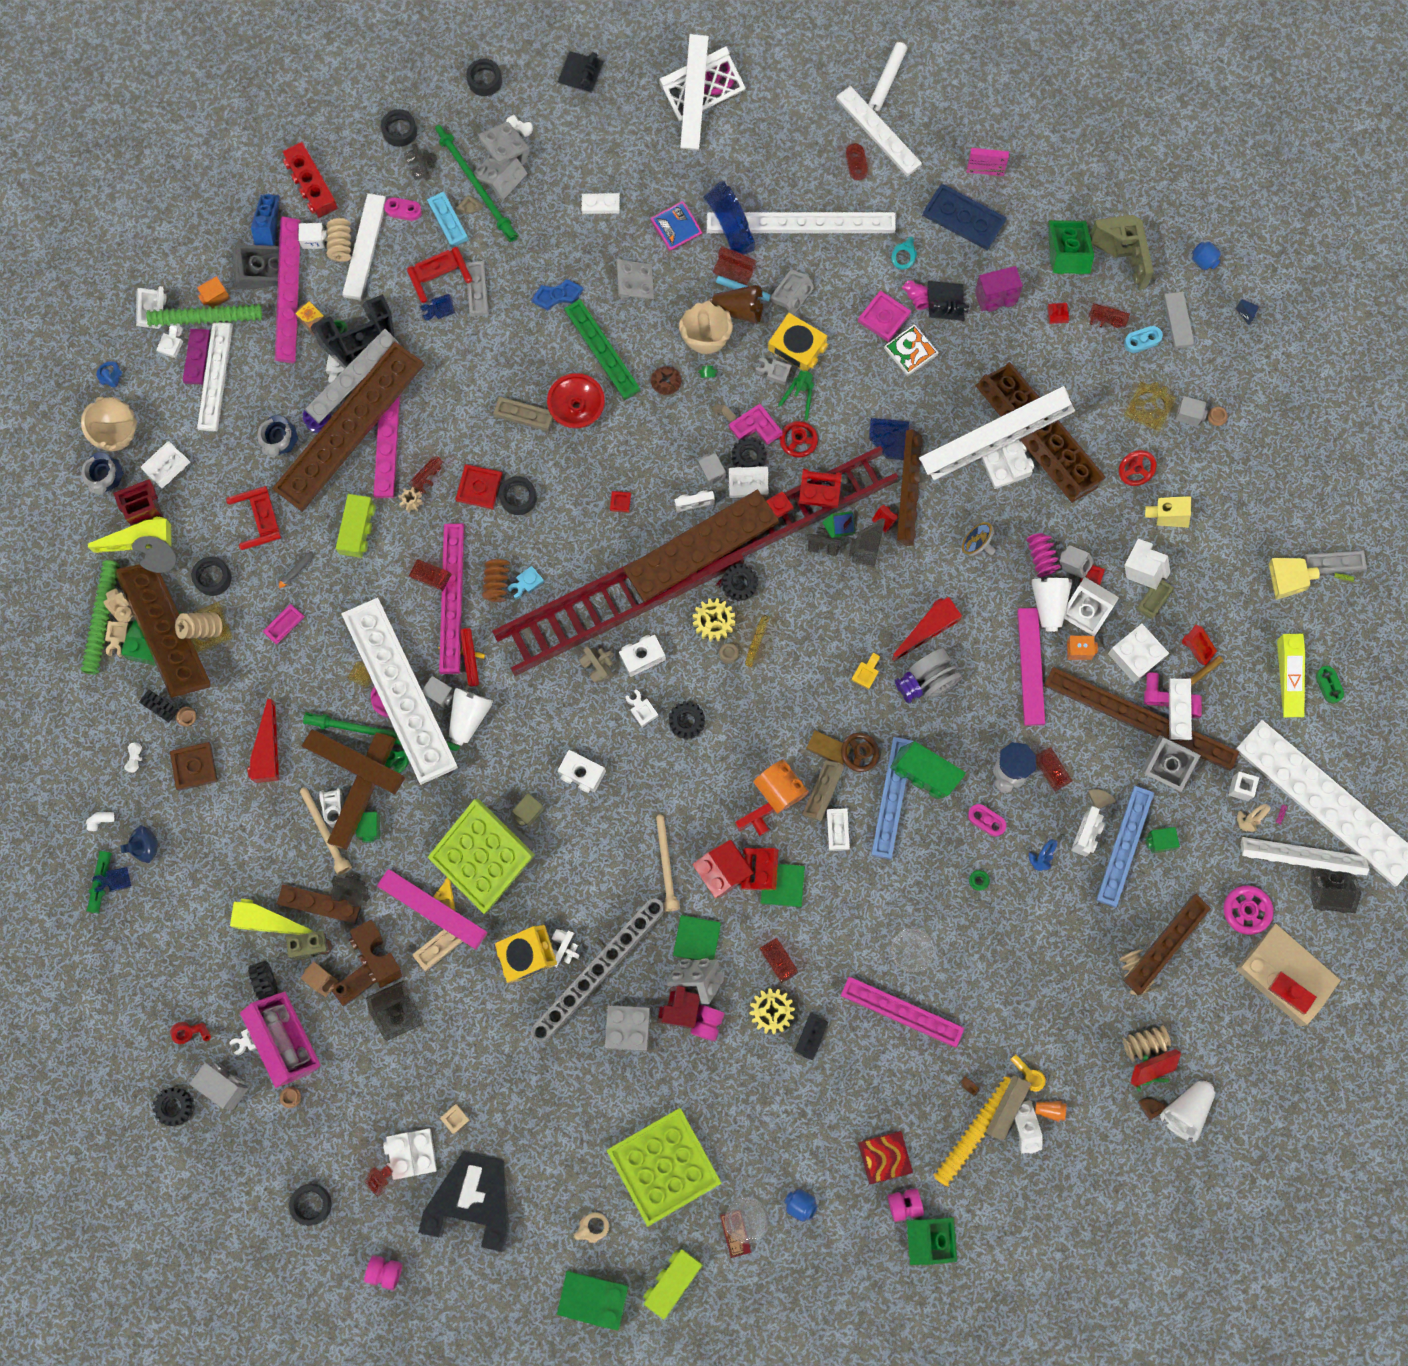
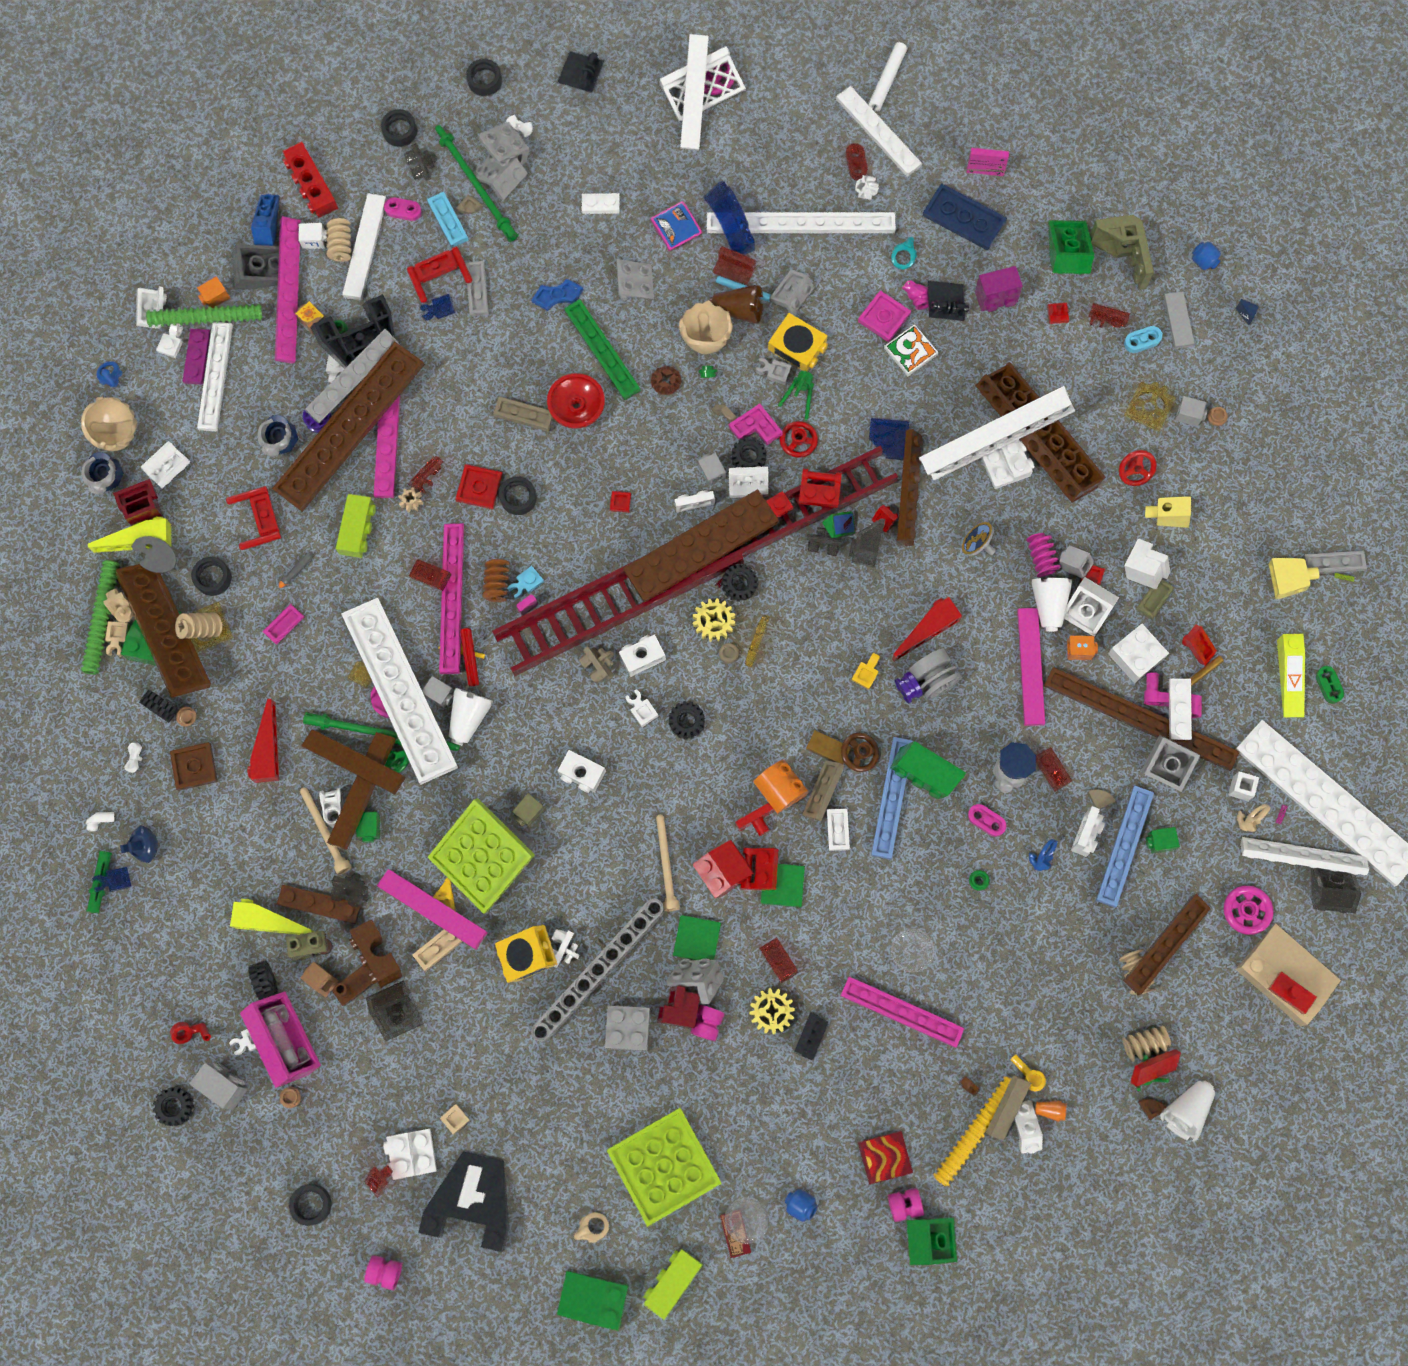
none -> dark pink tile [516,594,538,616]
none -> white gear [855,175,879,200]

